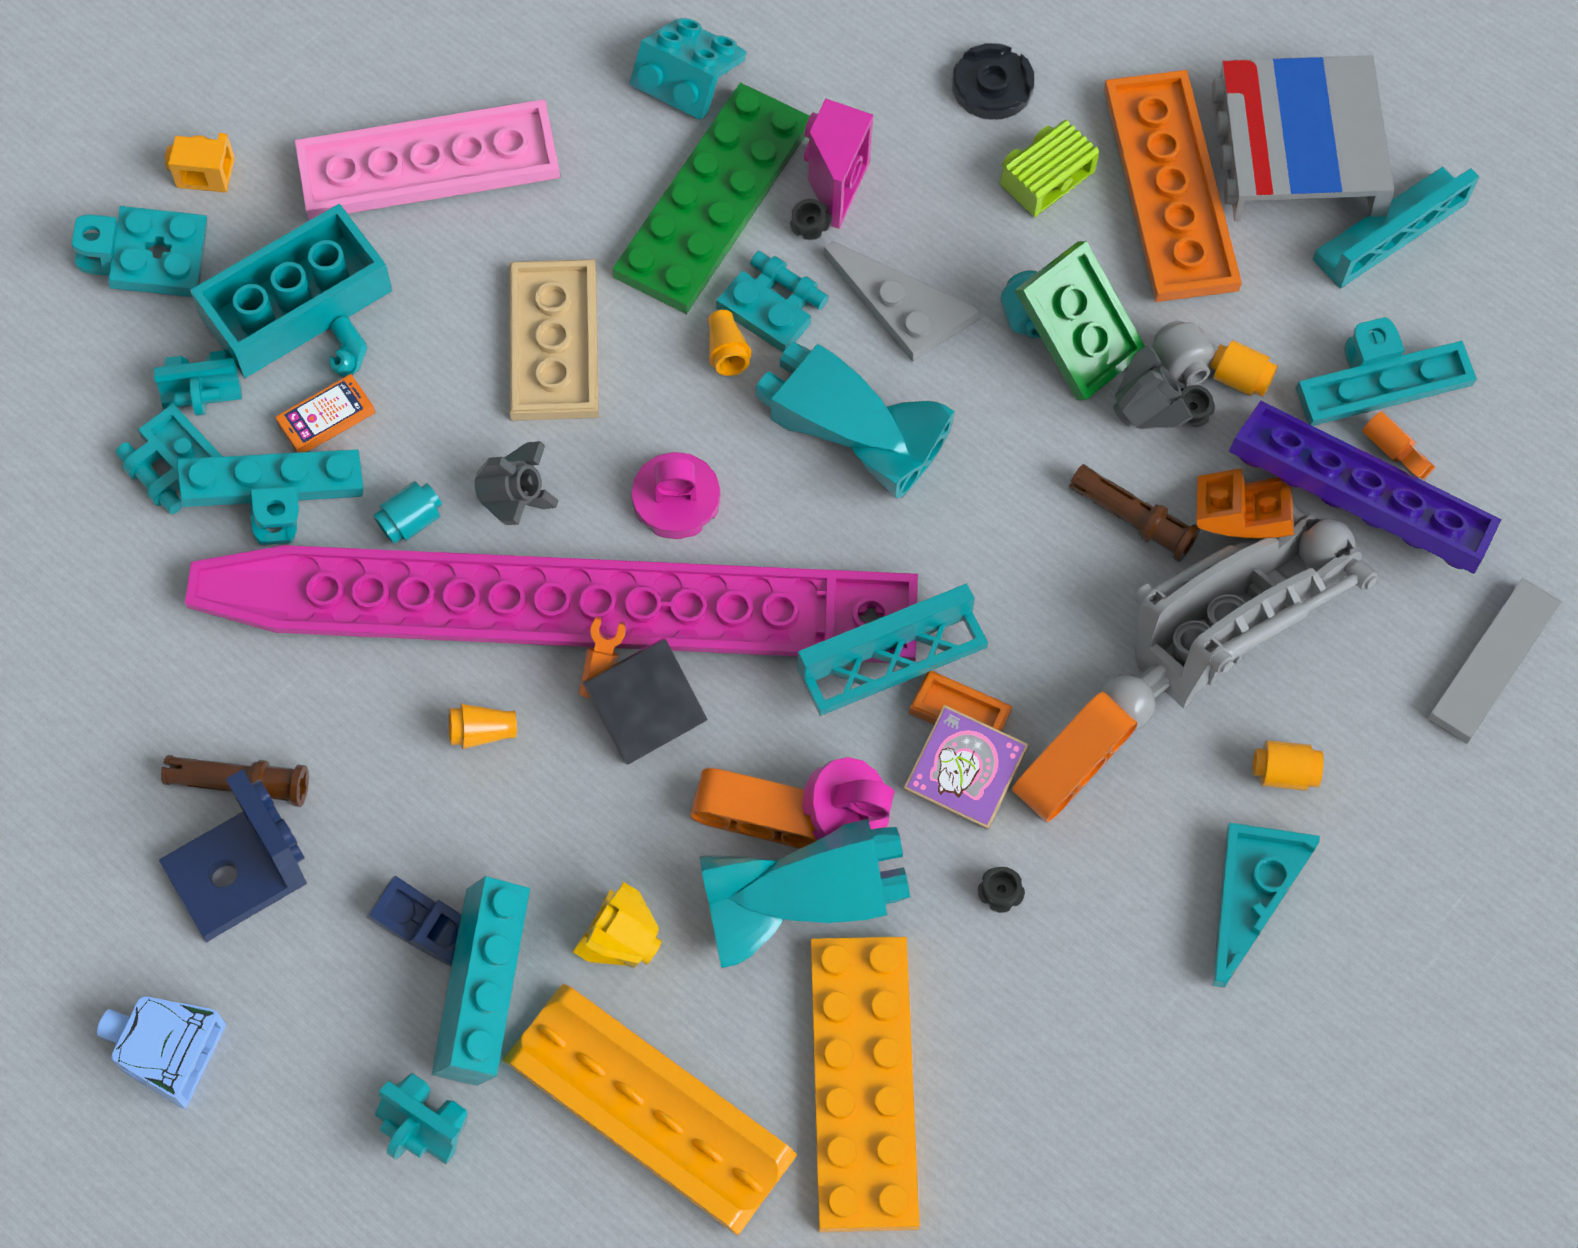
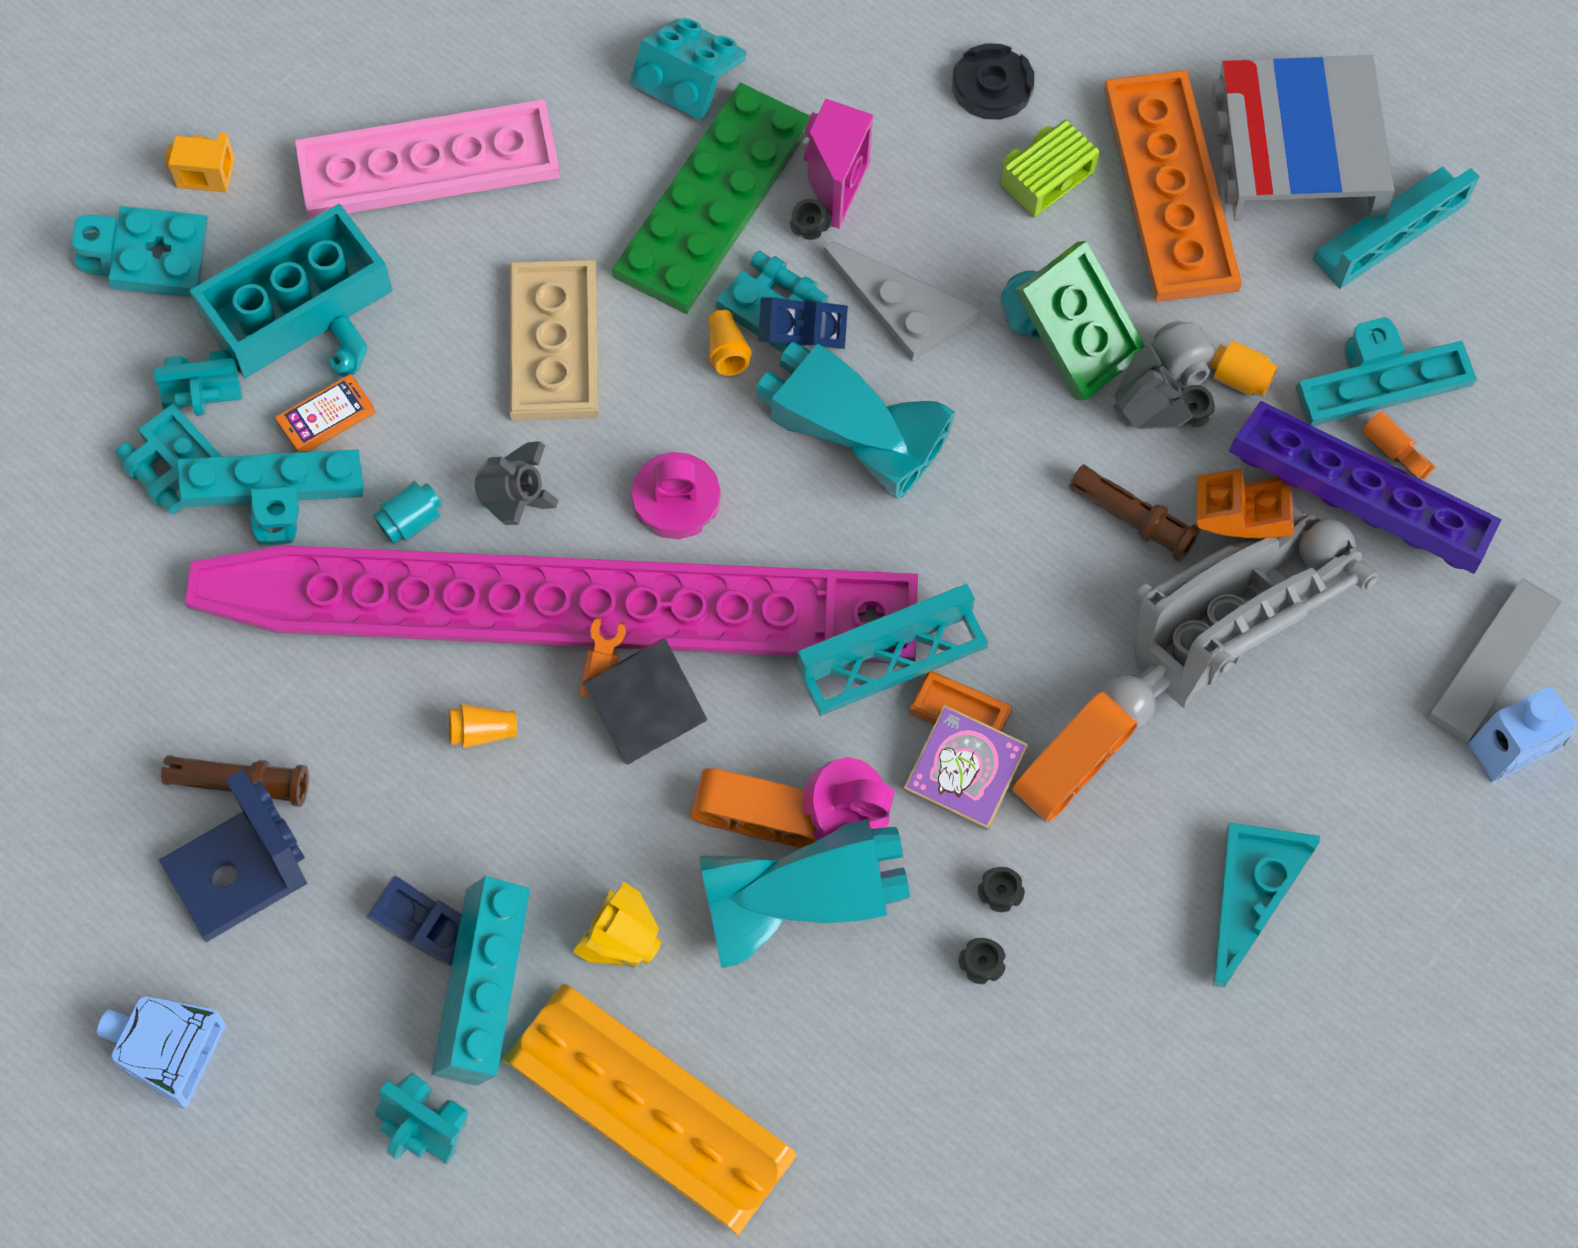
light orange plate [811,937,920,1232] -> none
light orange brick [1252,740,1324,791] -> none
none -> dark blue slope [758,297,848,349]
none -> pearl dark grey plate [959,938,1006,984]
none -> light blue torso [1468,686,1577,783]

